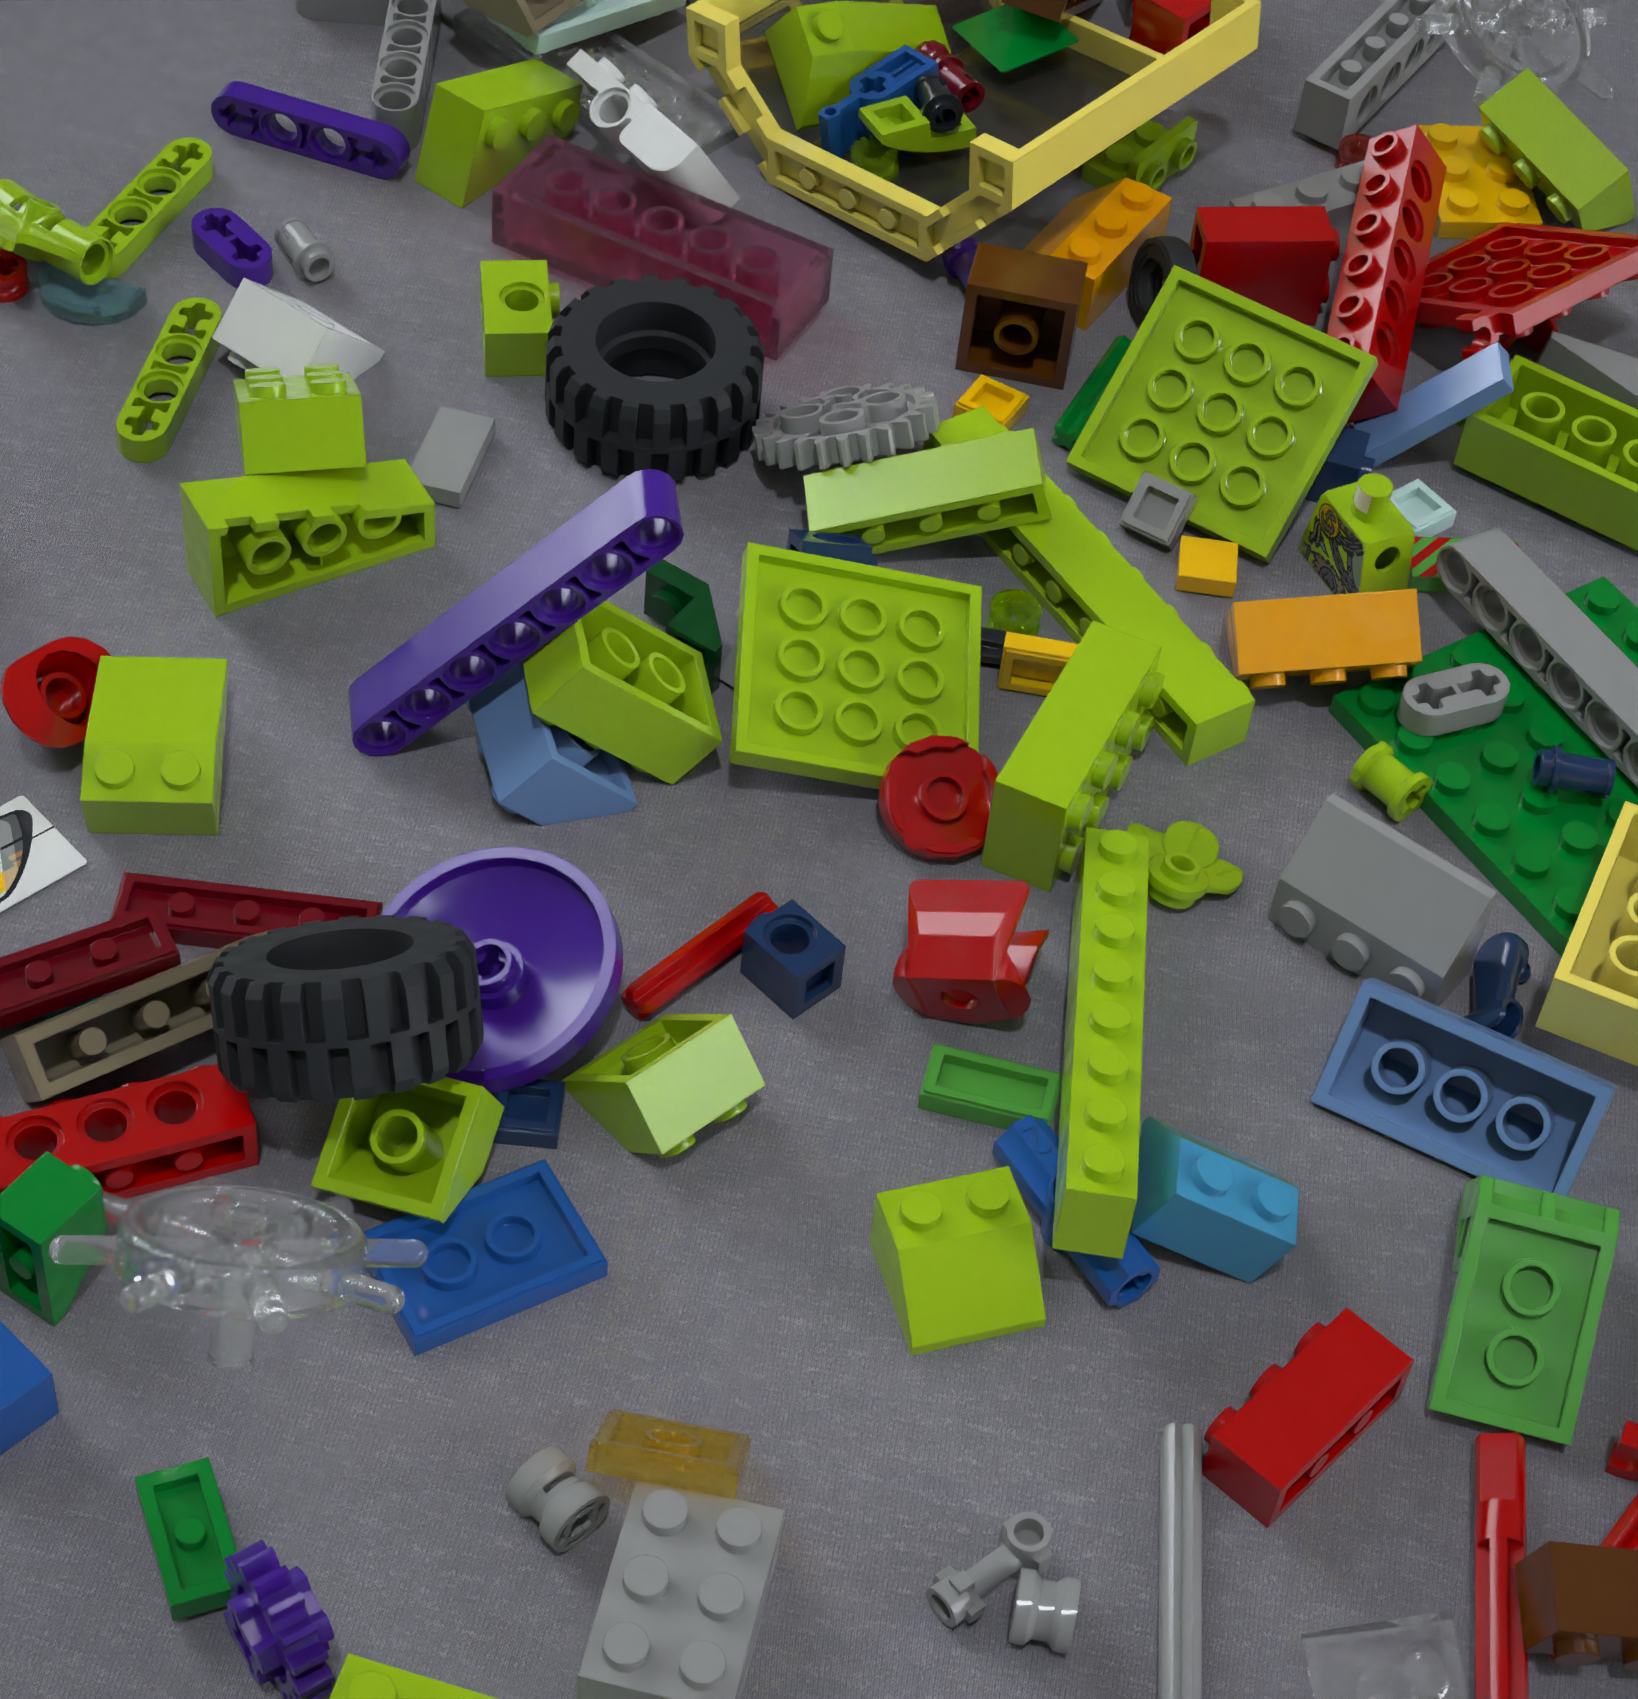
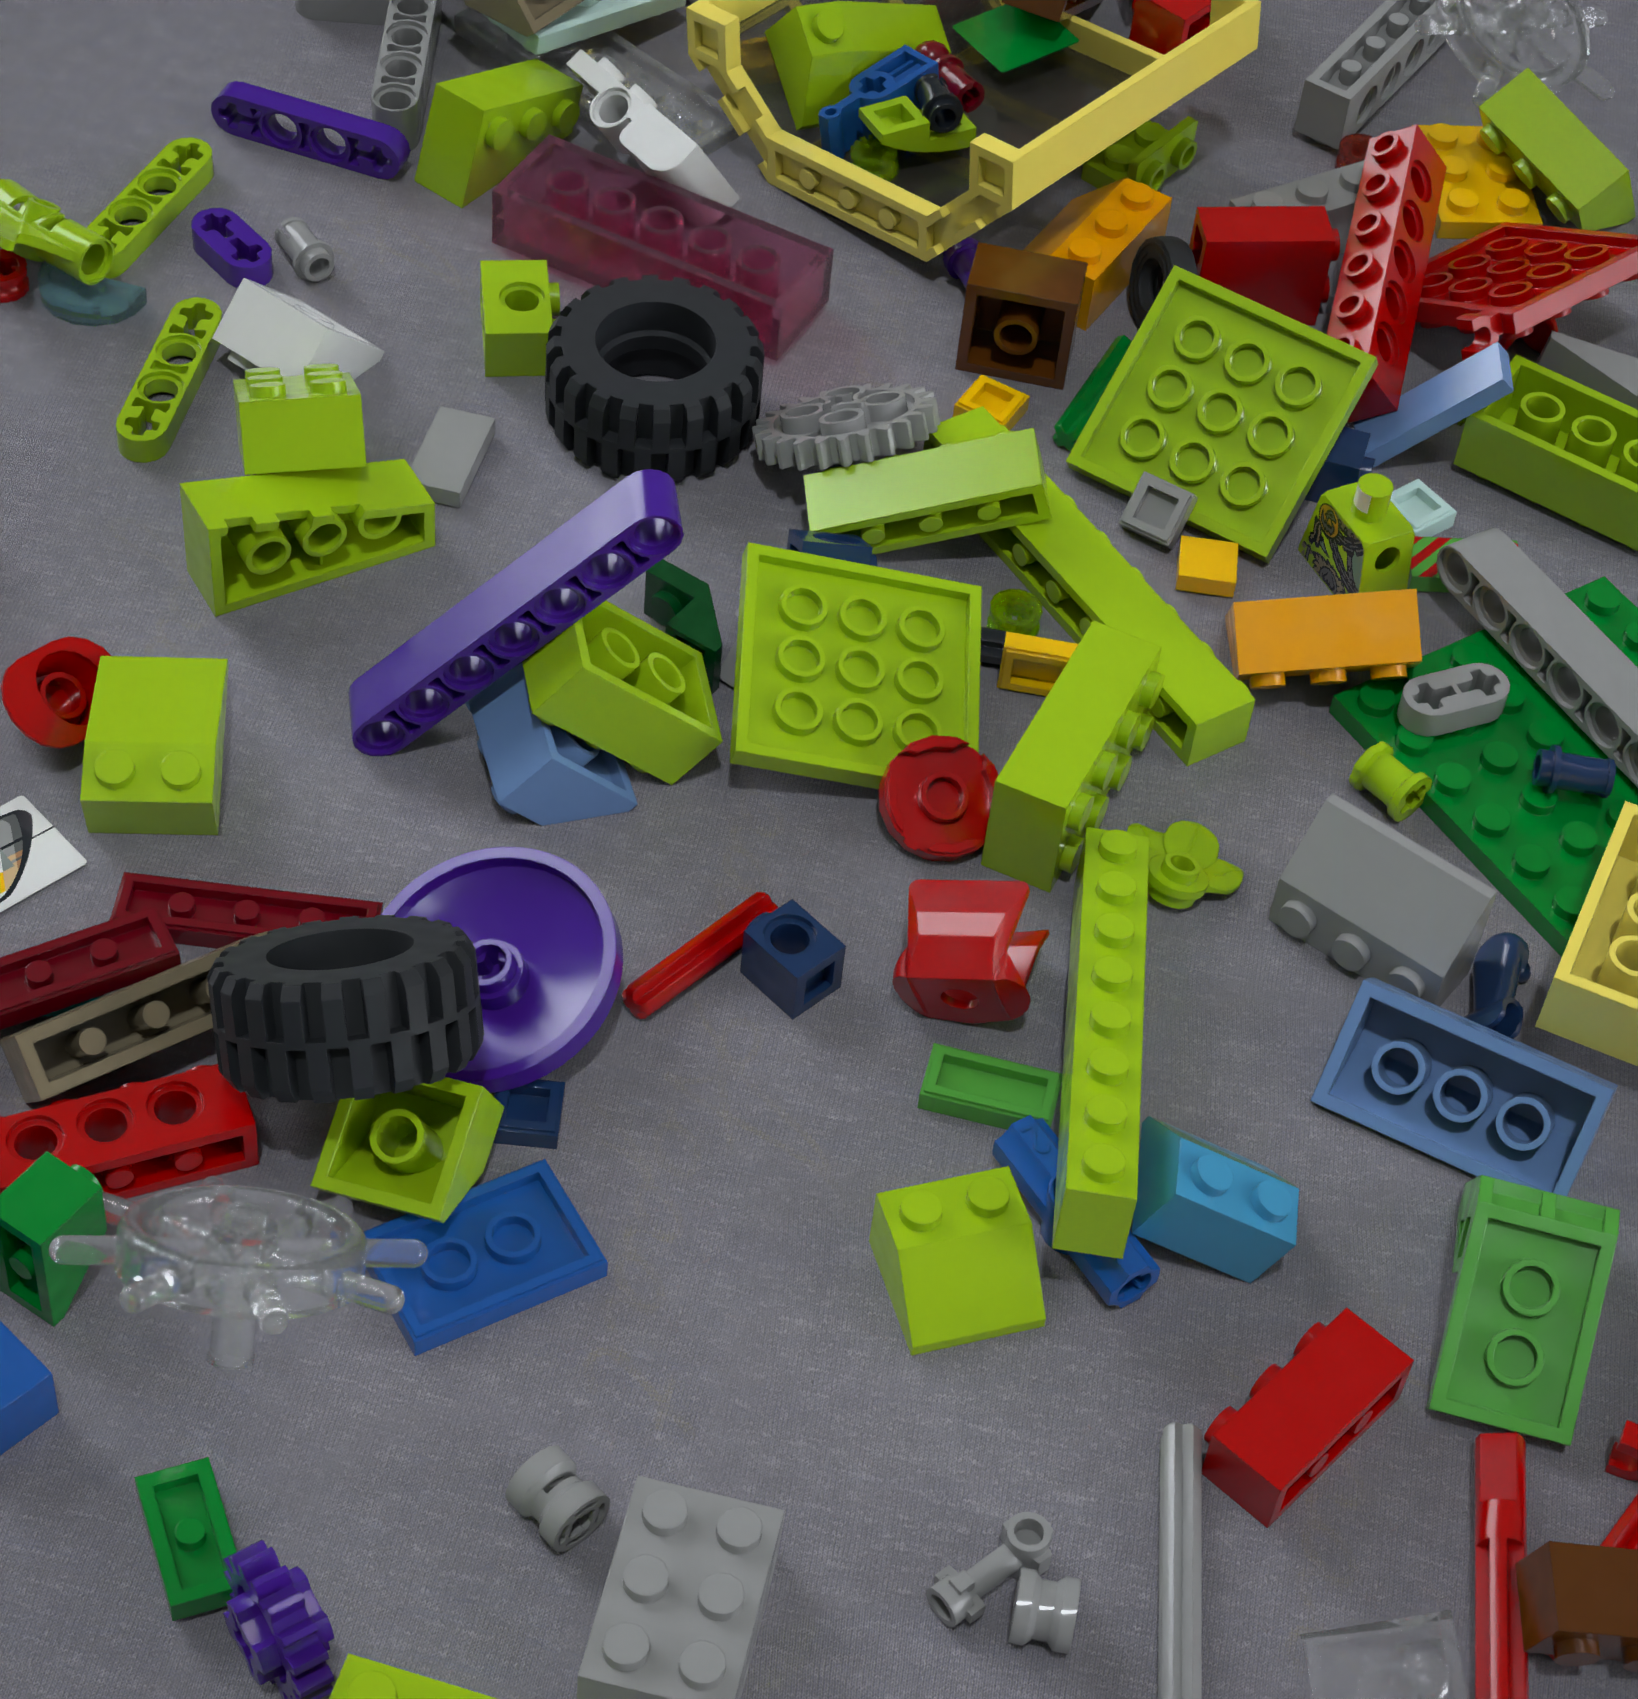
lime slope [562,1014,766,1158] -> none
clear yellow tile [586,1409,752,1499] -> none

